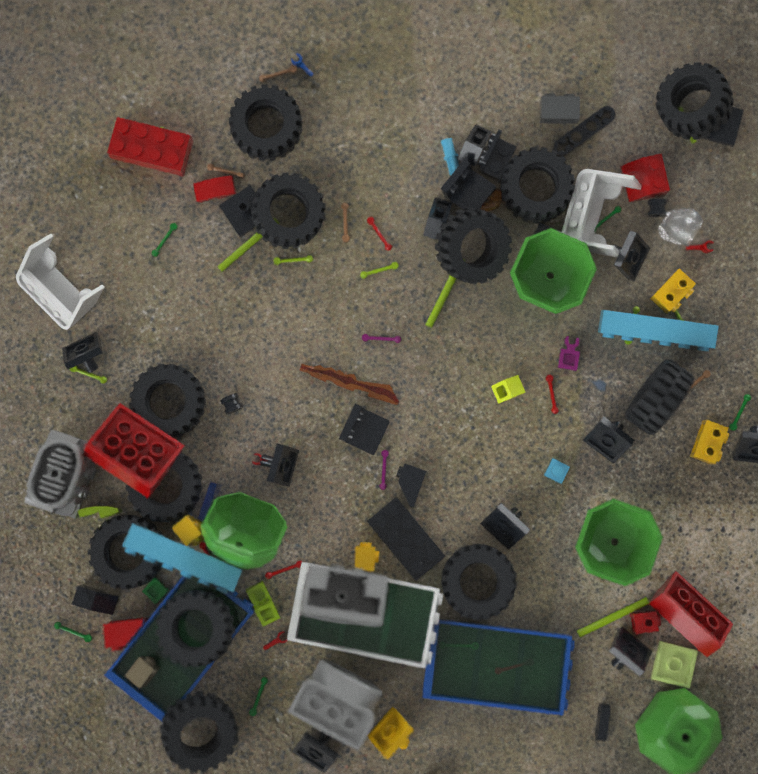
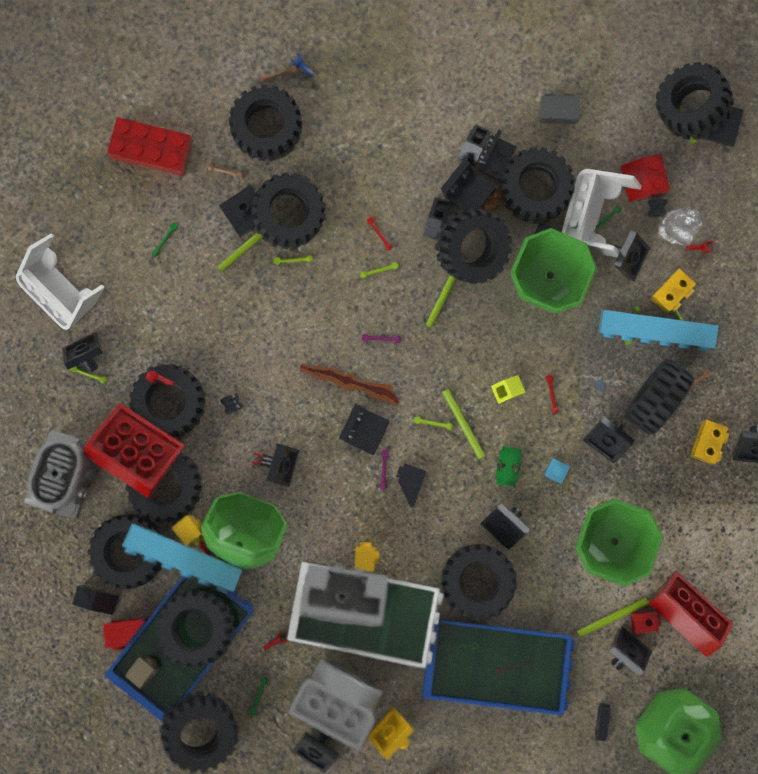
green hinge [54,622,92,642] -> none
lime slope [77,506,123,518] -> none
green tile [142,577,170,605] -> none
red slope [193,175,236,203] -> none
clear blue tile [198,482,222,521] -> none
lime slope [246,581,280,627] -> none
red hinge [265,561,302,580] -> none
medium nougat hinge [341,203,350,242] -> none
black plate [367,497,446,581] -> none
medium azure axle [441,138,459,176] -> none
black beam [552,106,616,158] -> none
magenta plate [557,336,580,371] -> none
yellowish green tile [651,640,698,689] -> none
green hinge [729,394,751,431] -> none
none -> red hand [145,371,174,386]
none -> lime hinge [414,416,453,430]
none -> lime bar [442,389,485,459]
none -> green piece [495,446,523,487]

